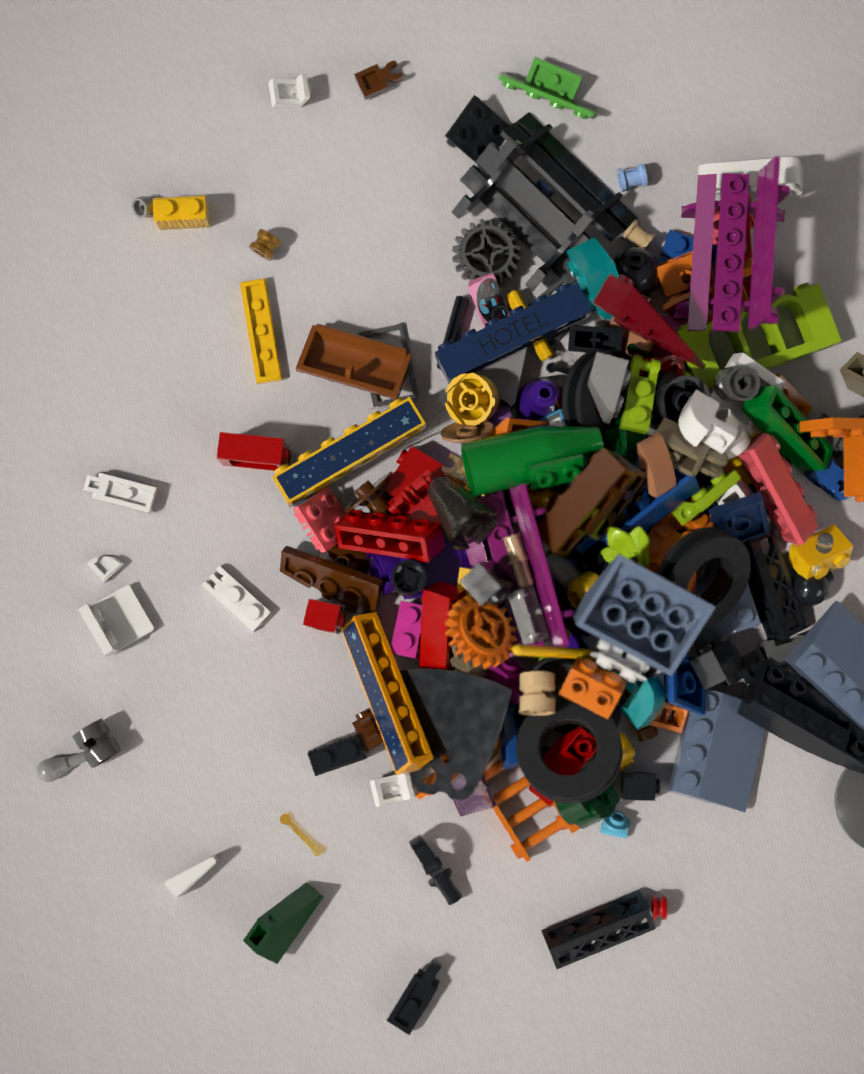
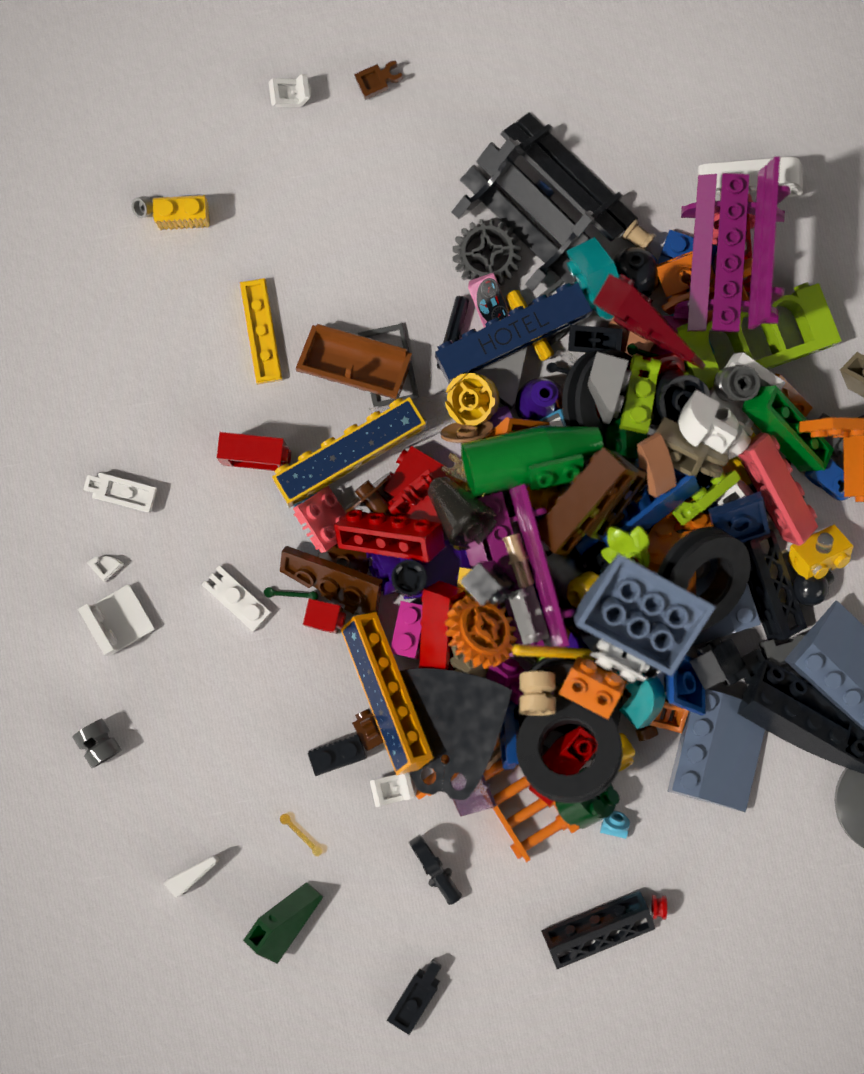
light grey piece [37,751,87,783] -> none
pearl gold wheel [249,229,282,261] -> none
black hinge [445,95,510,169] -> none
bright green bracket [498,57,597,119] -> none
light blue bush [617,163,648,192] -> none
black brick [620,772,660,801] -> none
none -> dark green hinge [264,587,319,600]

